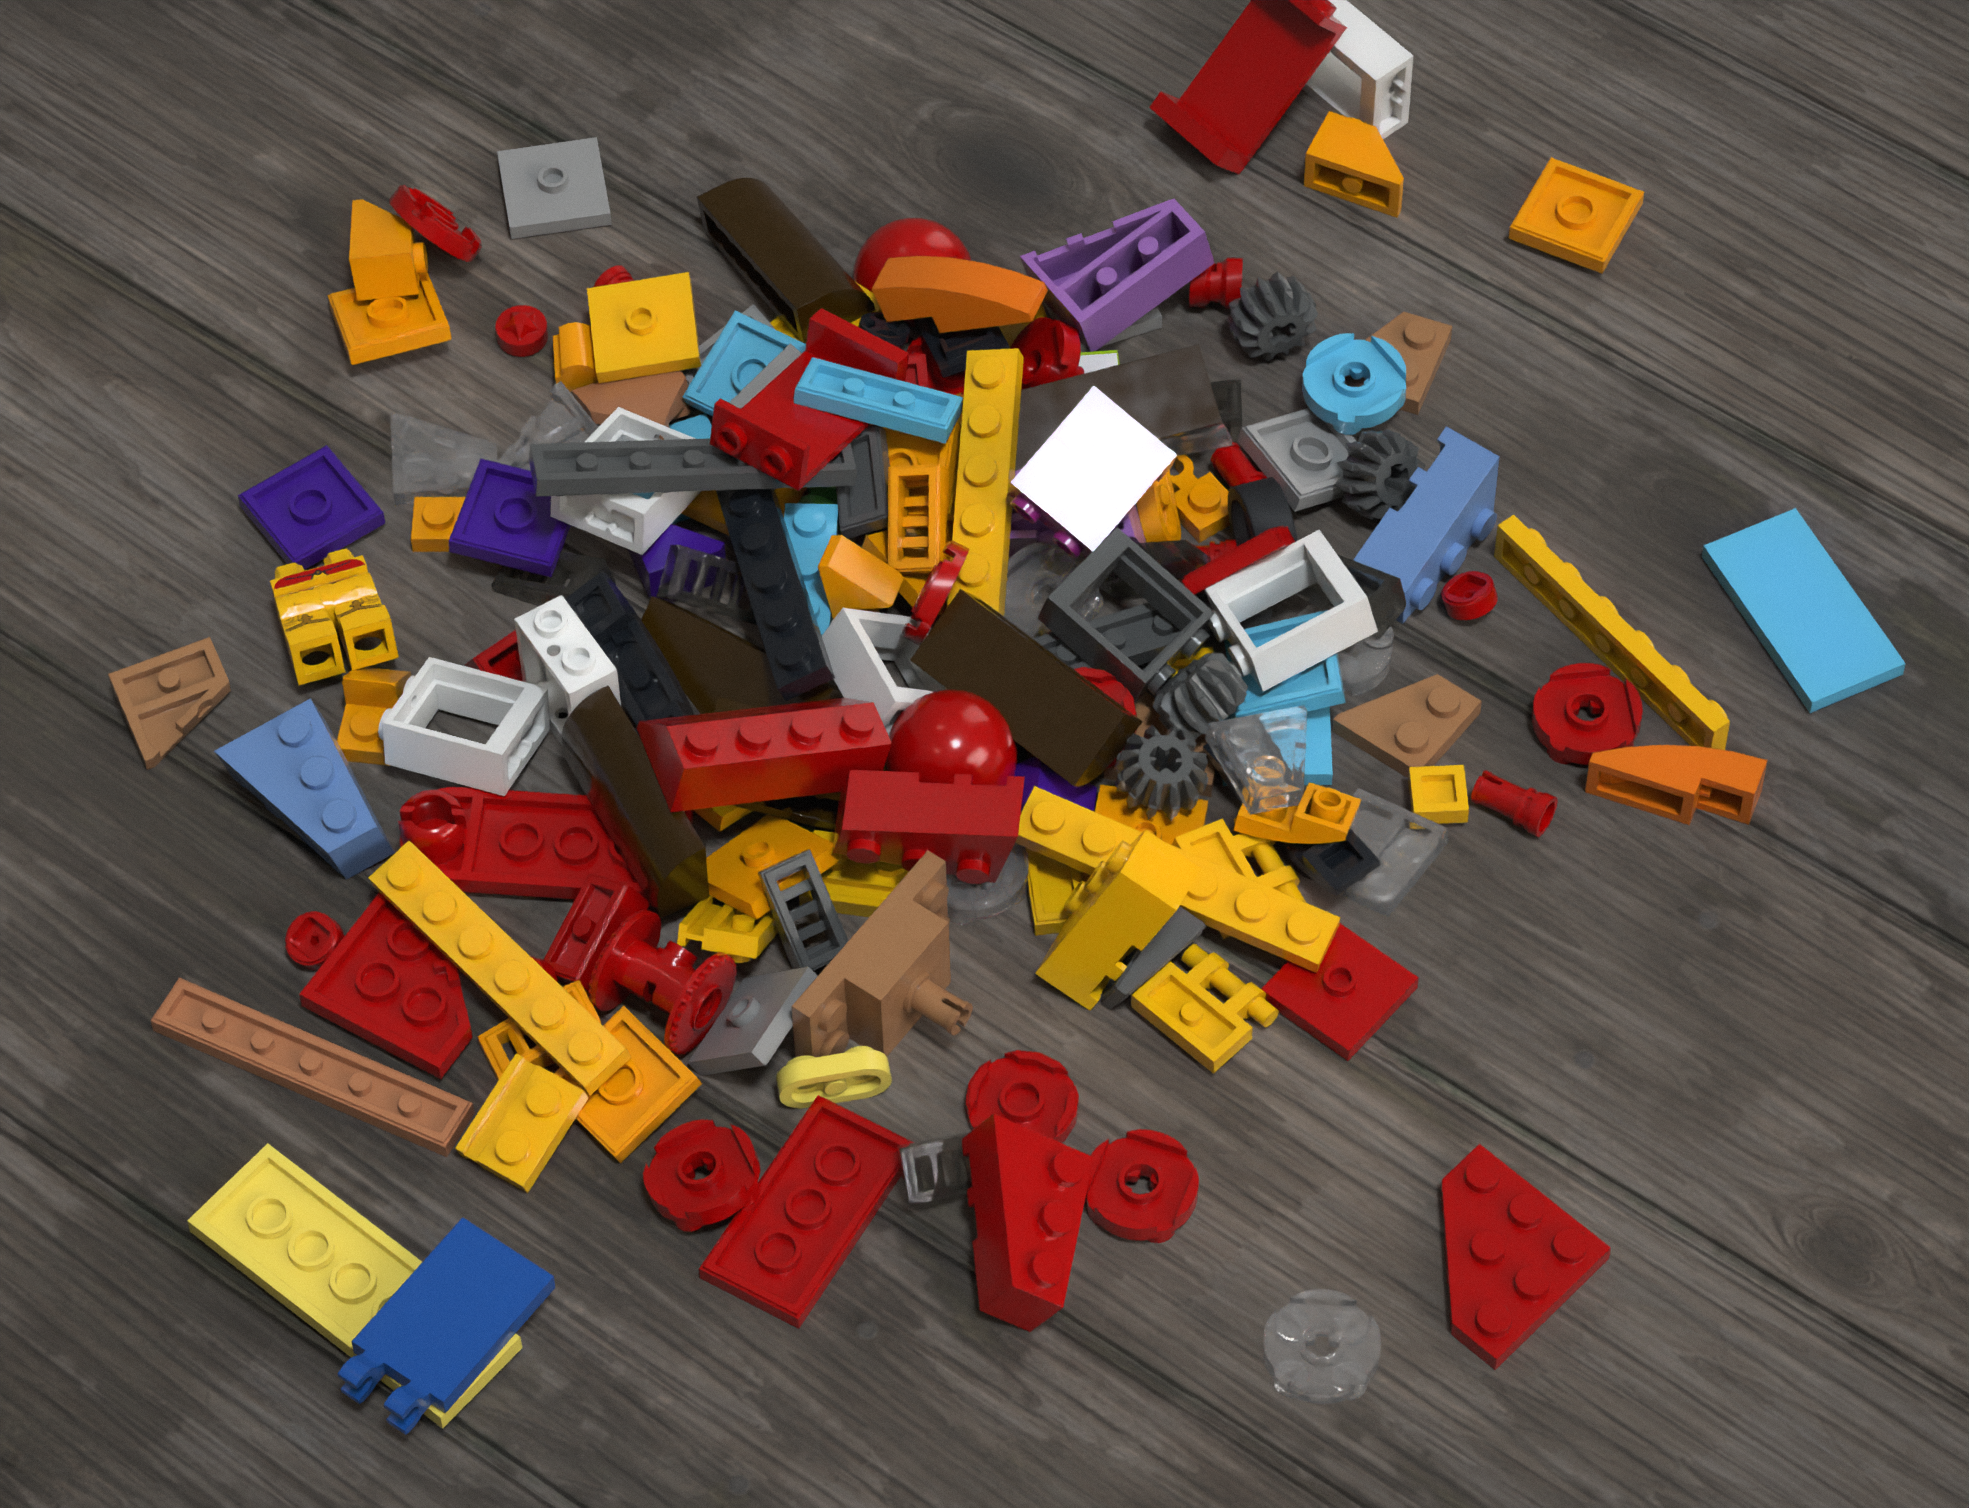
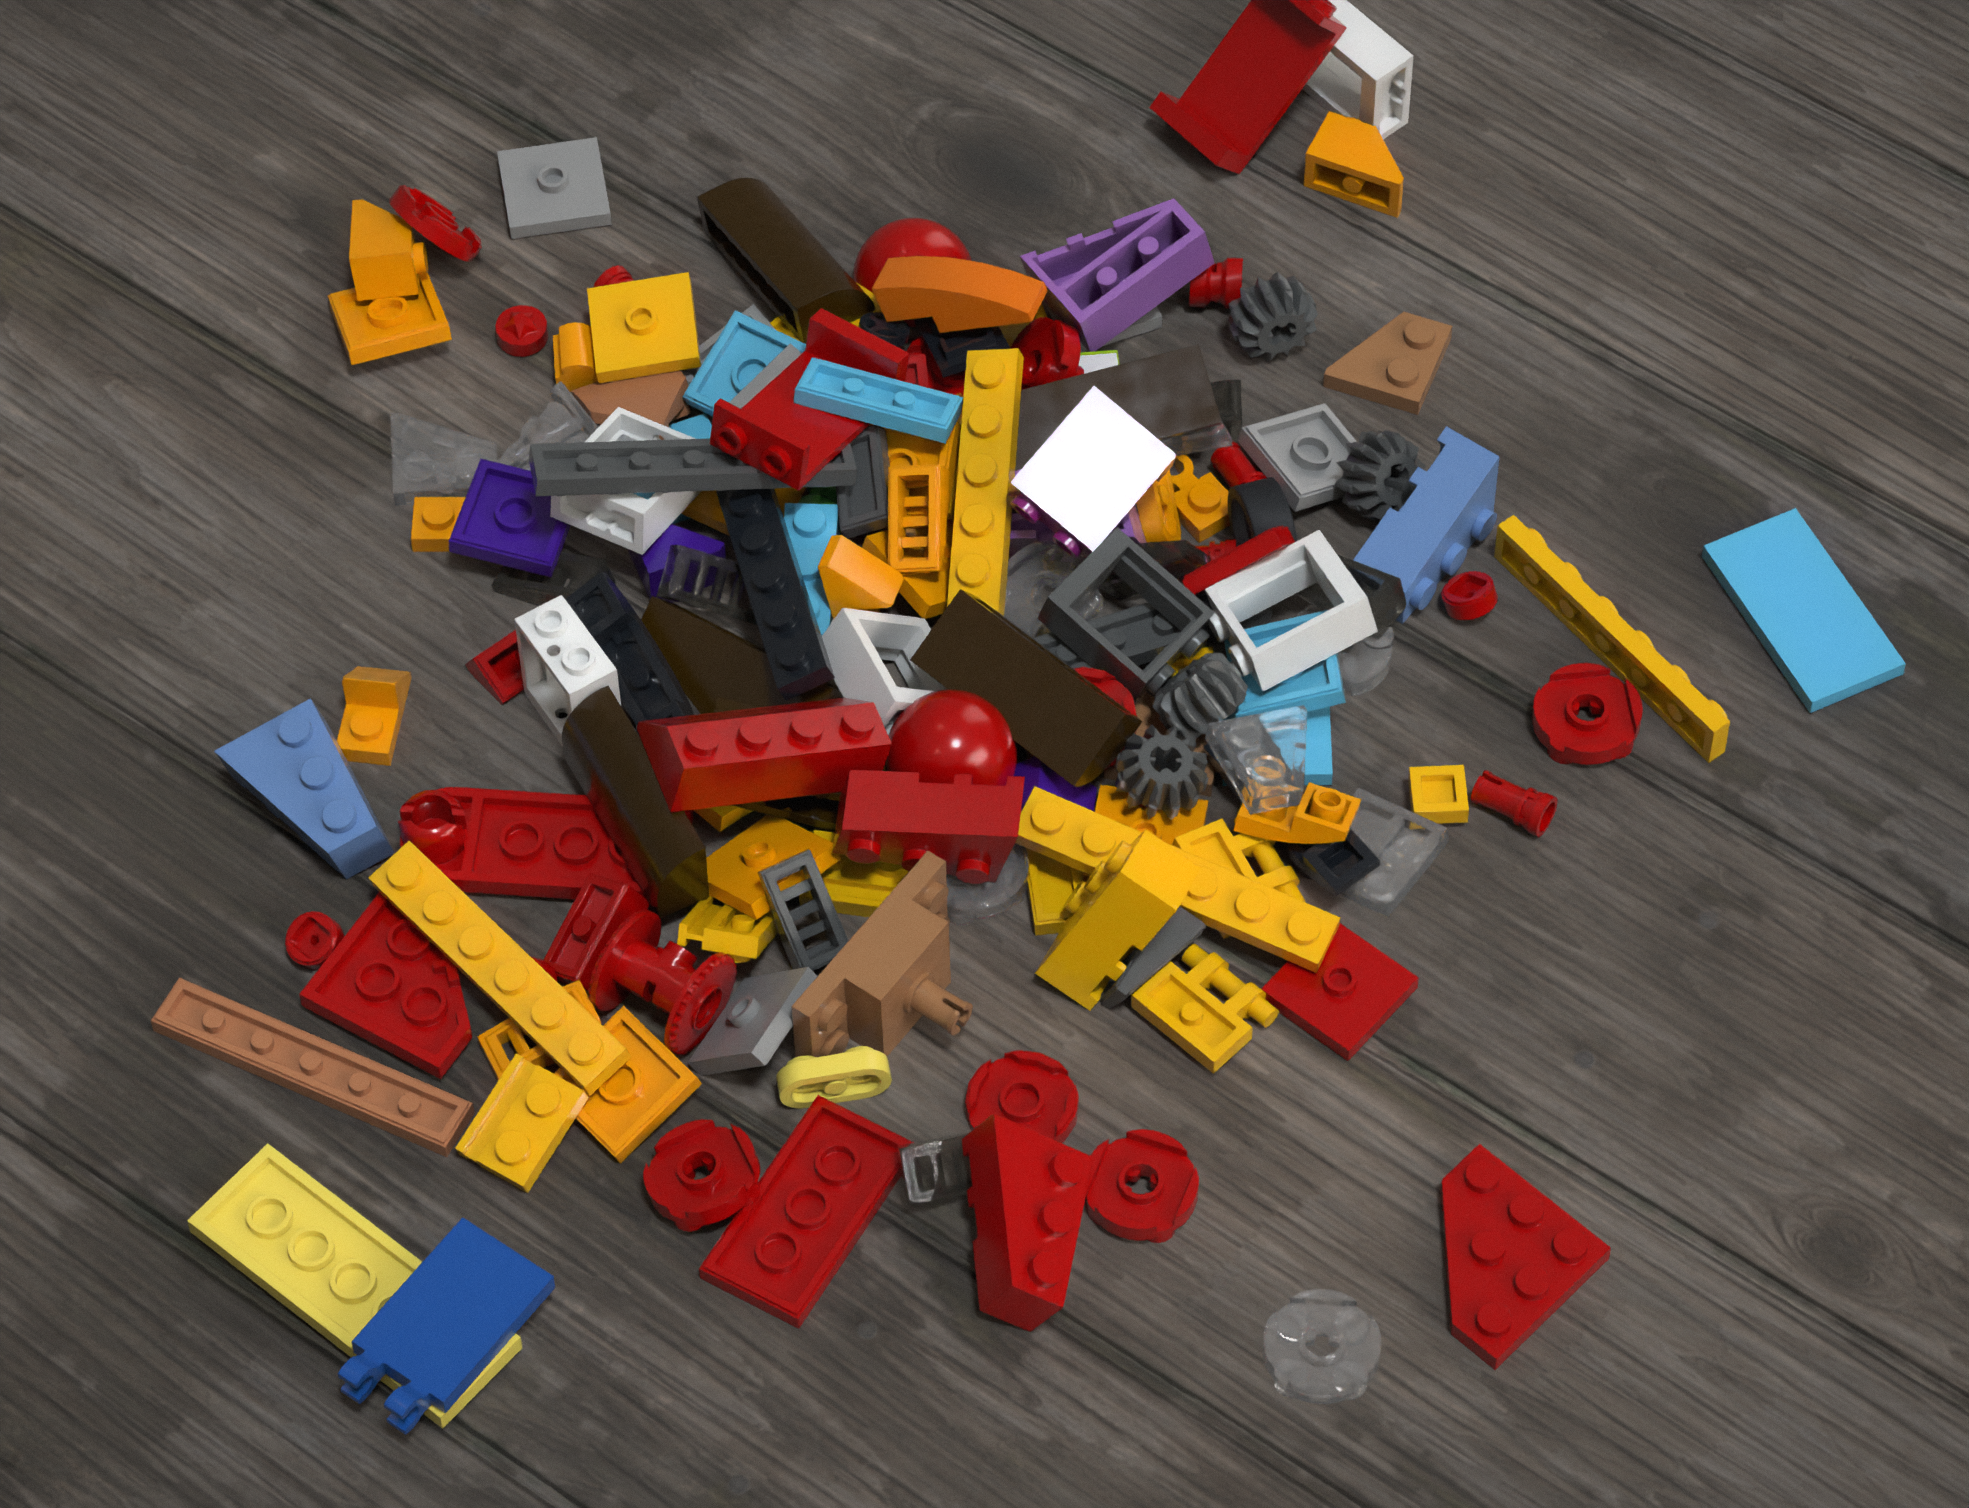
medium nougat wing [108,637,231,770] -> none
dark purple plate [238,445,385,570] -> none
yellow hips [270,548,399,686] -> none
white window [378,657,550,796] -> none
red tile [902,540,969,646] -> none
medium azure plate [1302,333,1406,435] -> none
medium nougat wing [1332,674,1482,778] -> none
light orange plate [1509,157,1644,274] -> none
orange slope [1585,745,1768,825] -> none

